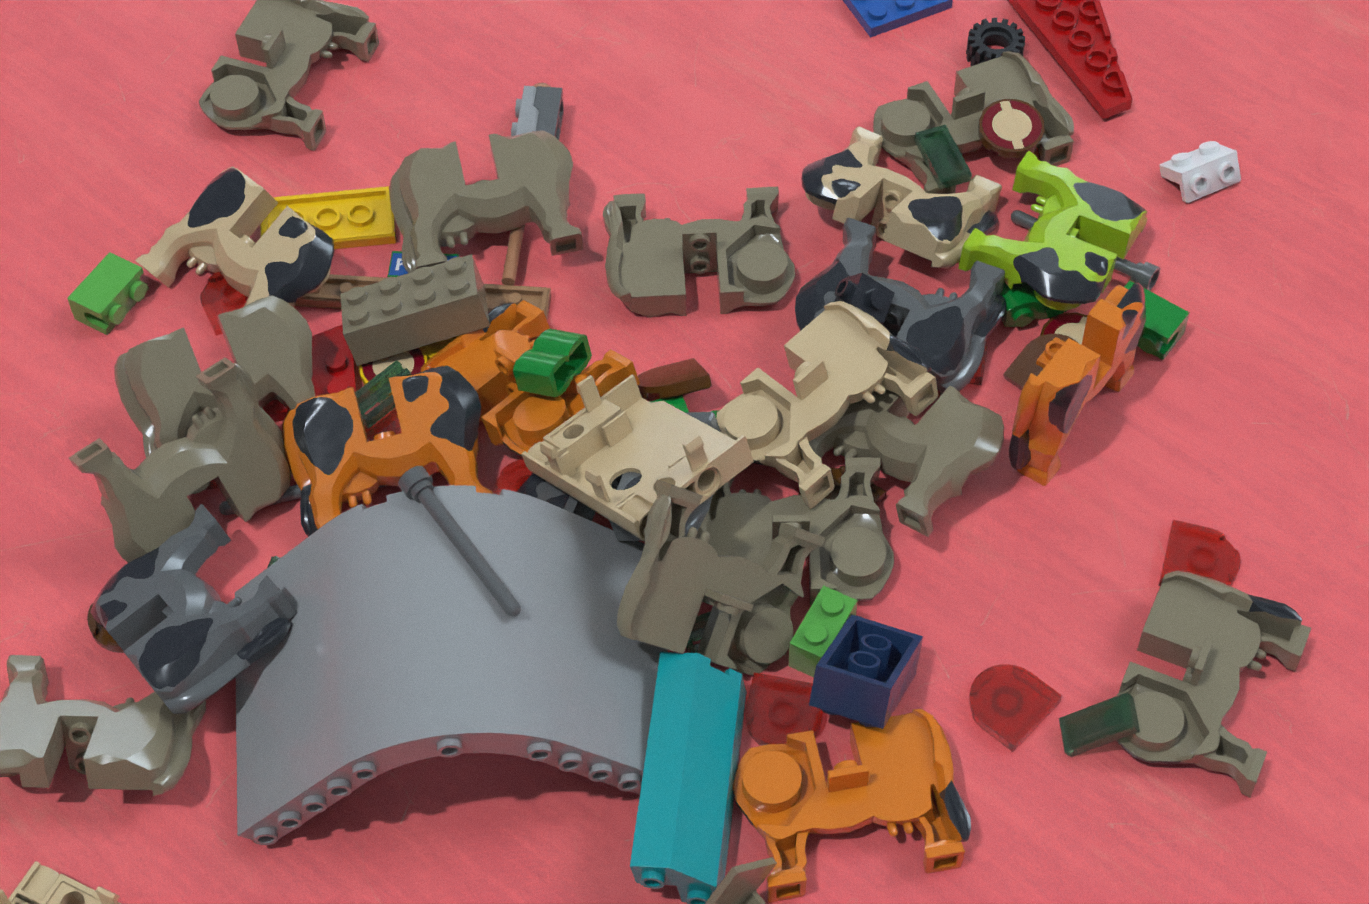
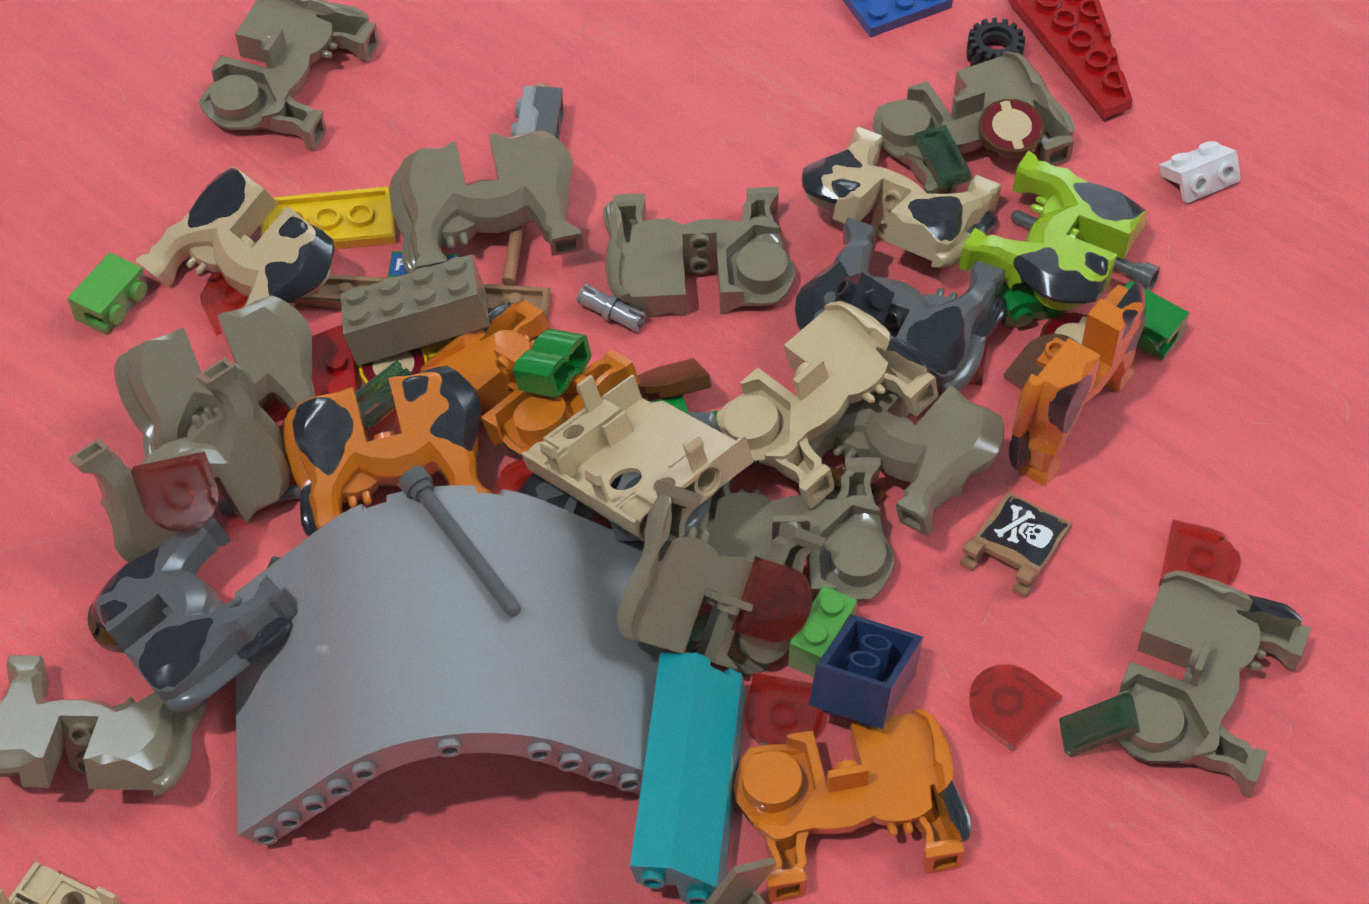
none -> clear red tile [131,451,218,532]
none -> light grey pin [576,283,646,333]
none -> clear red tile [731,556,812,642]
none -> flag [960,491,1072,597]

